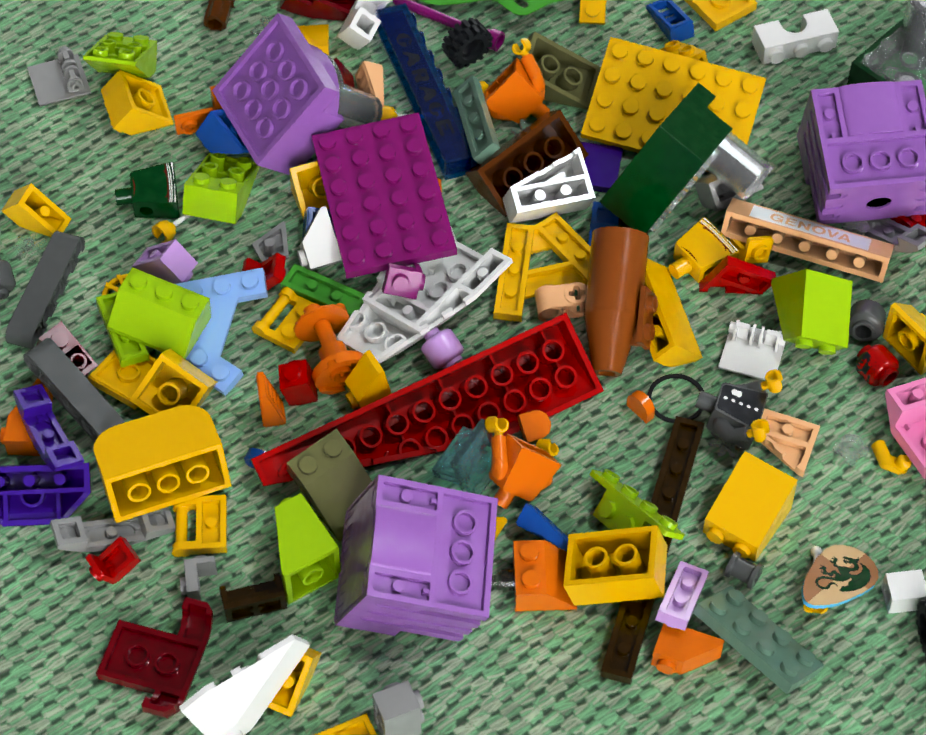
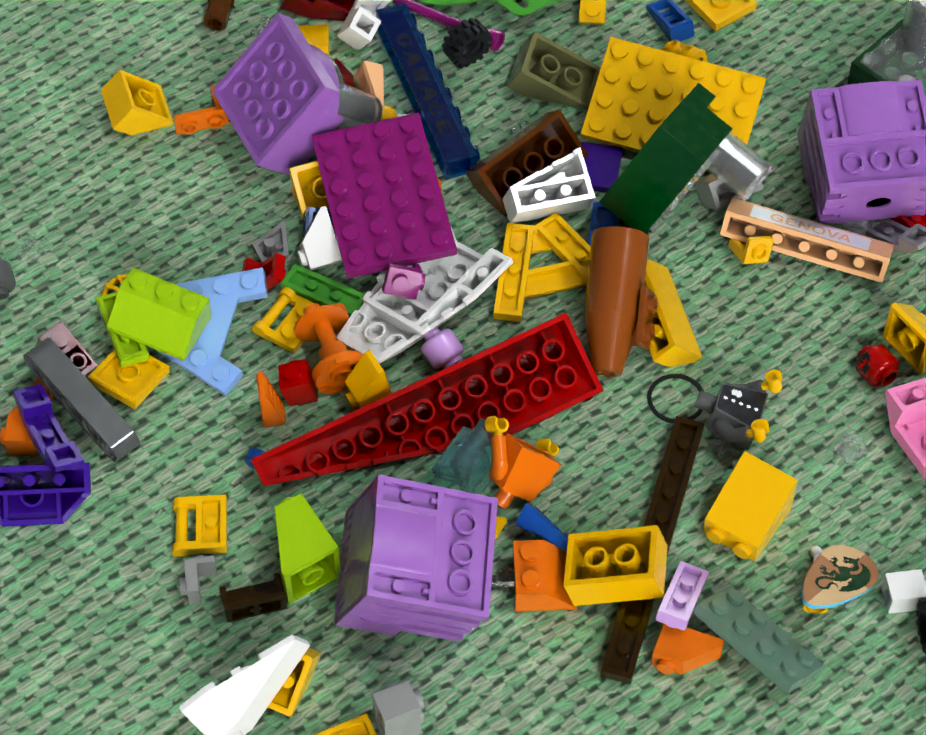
yellow slope [1,183,72,237] -> none
dark grey beam [5,231,85,349] -> none
light grey hinge [27,46,91,107] -> none
light grey slope [50,507,176,552] -> none
lime slope [83,32,157,78] -> none
red bracket [85,536,141,584] -> none
yellow brick [93,405,232,523] -> none
dark red piece [96,597,213,718] -> none
dark green torso [115,162,179,218] -> none
yellow slope [129,349,217,415] -> none
lavender slope [132,239,198,284] -> none
yellow hinge [152,214,190,243] -> none
lime slope [182,153,260,224] -> none
blue slope [195,109,249,154] -> none
olive slope [287,428,372,542] -> none
sand green plate [453,75,500,164] -> none
orange torso [480,38,550,124] -> none
orange tile [517,410,551,443] -> none
light nougat piece [534,282,587,322] -> none
lime bracket [589,469,685,540] -> none
orange tile [626,390,655,424] -> none
yellow torso [668,217,739,283] -> none
red wing [699,255,776,294] -> none
white hinge [718,319,786,381] -> none
dark grey bush [724,551,764,590] -> none
white arch [752,9,839,64] -> none
light nougat wing [761,408,820,477] -> none
lime slope [771,269,853,355] -> none
dark grey head [849,299,886,342] -> none
yellow arm [871,440,912,475] -> none

